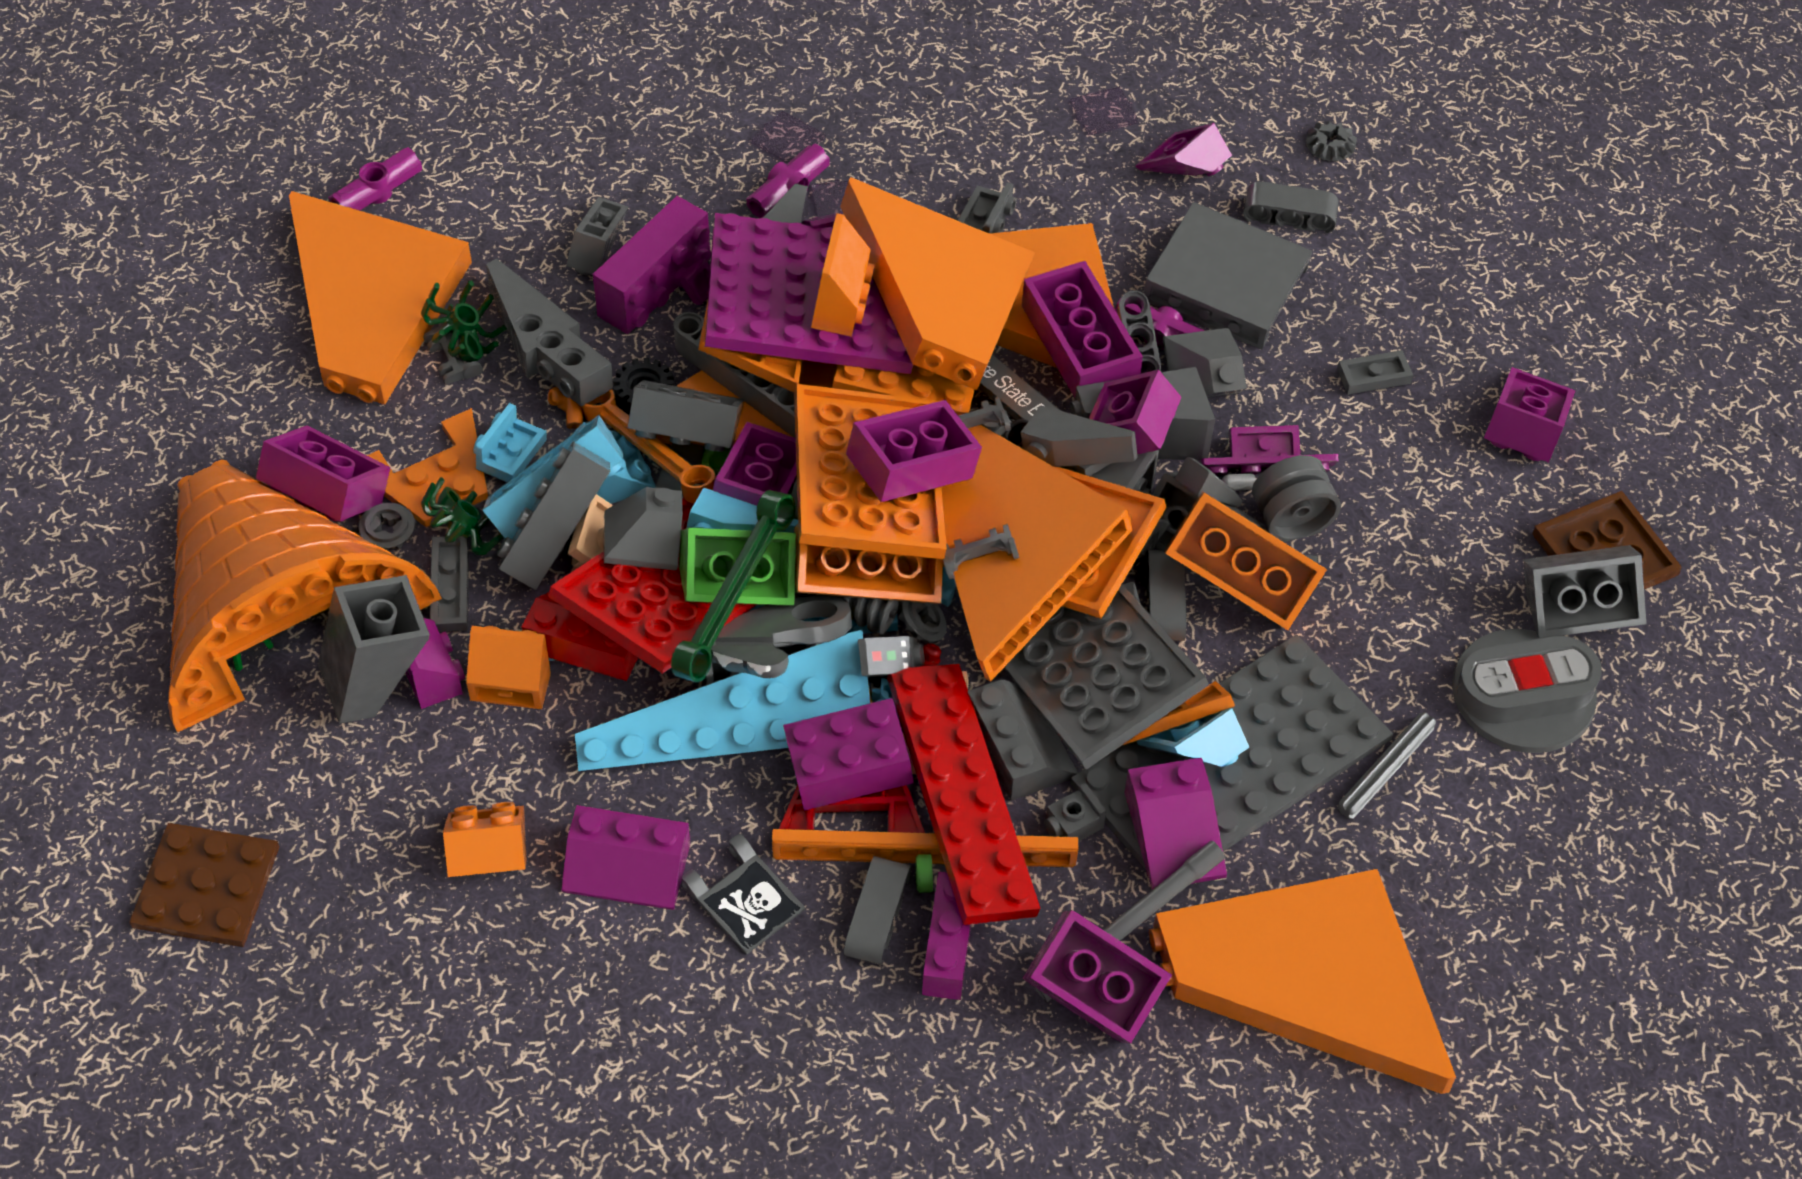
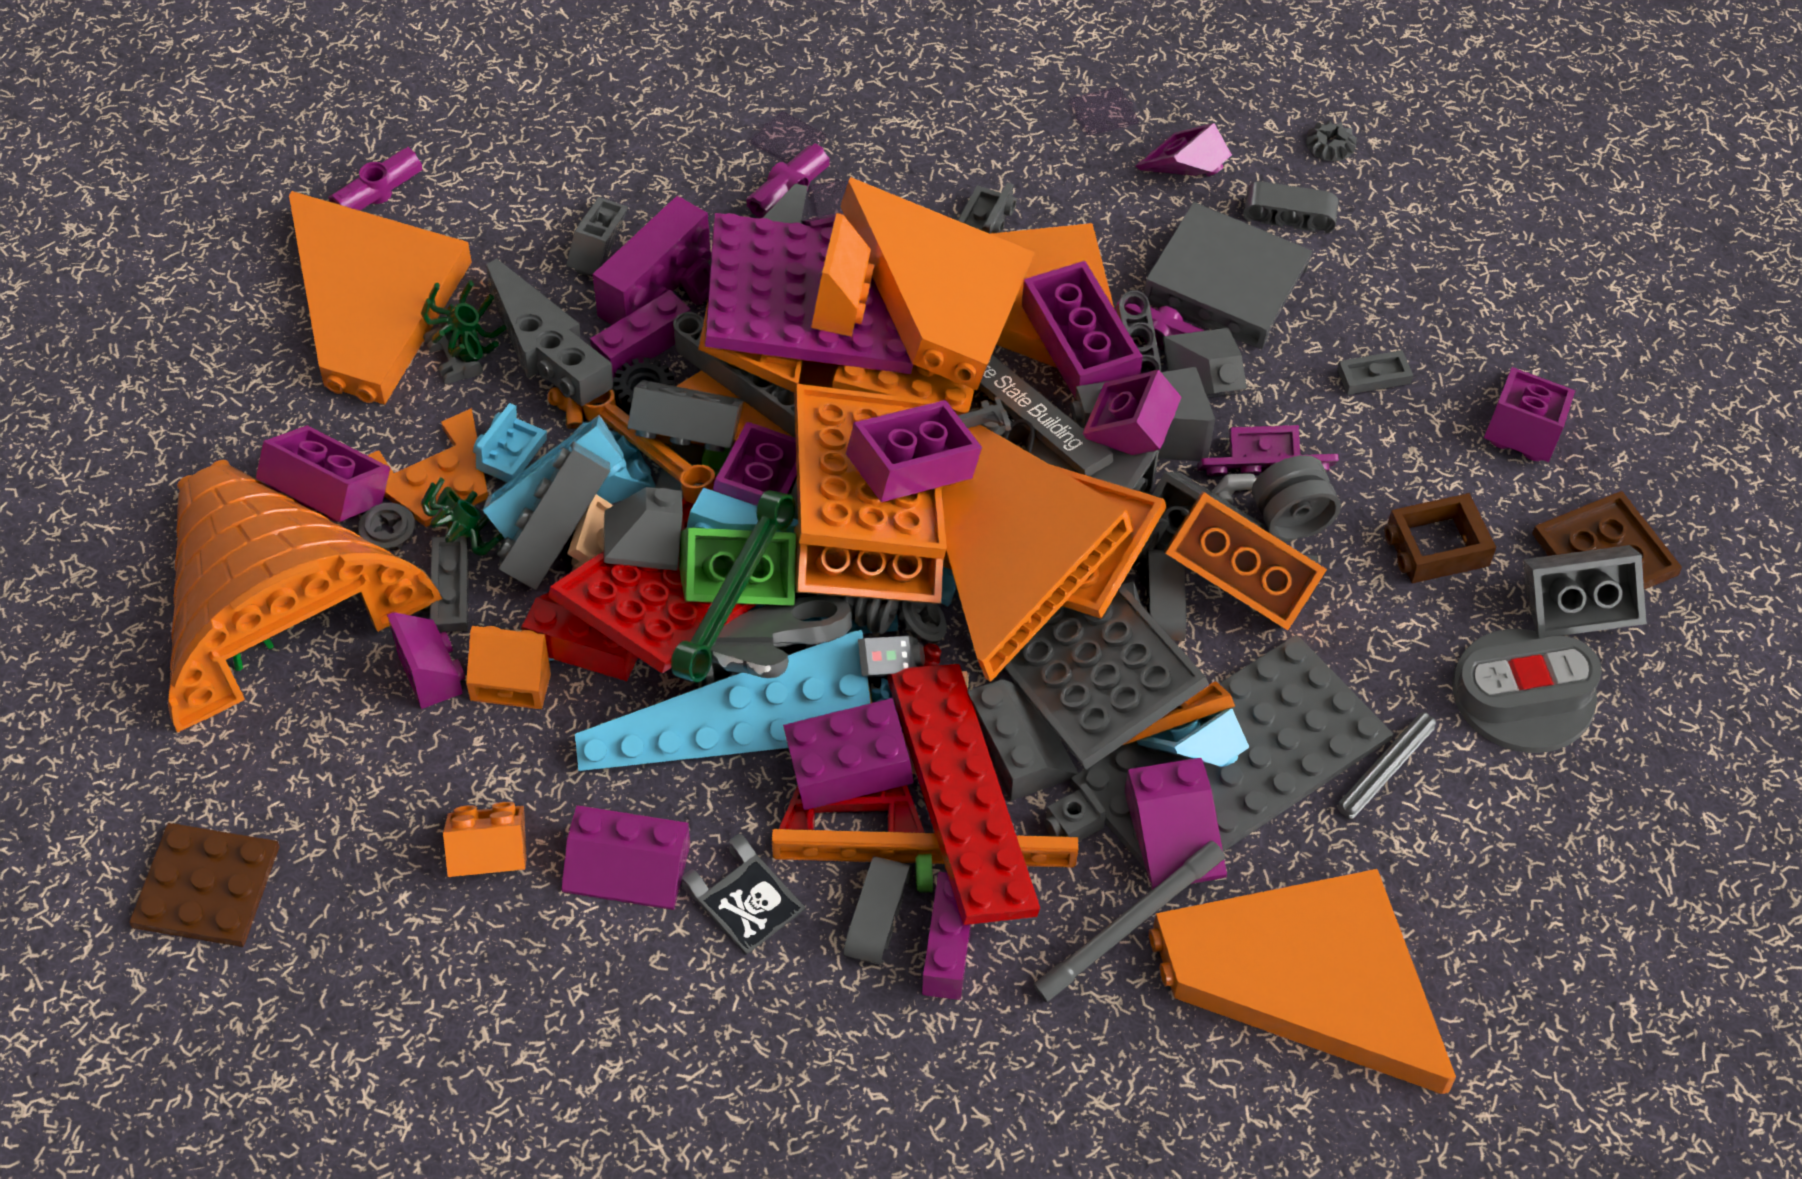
dark grey slope [318,575,430,724] -> none
dark grey piece [943,524,1020,579] -> none
dark grey slope [1021,405,1138,467] -> none
magenta brick [1022,910,1172,1043] -> none
dark grey slope [1175,457,1243,507] -> none
none -> magenta brick [590,290,691,380]
none -> reddish brown window [1384,493,1497,584]

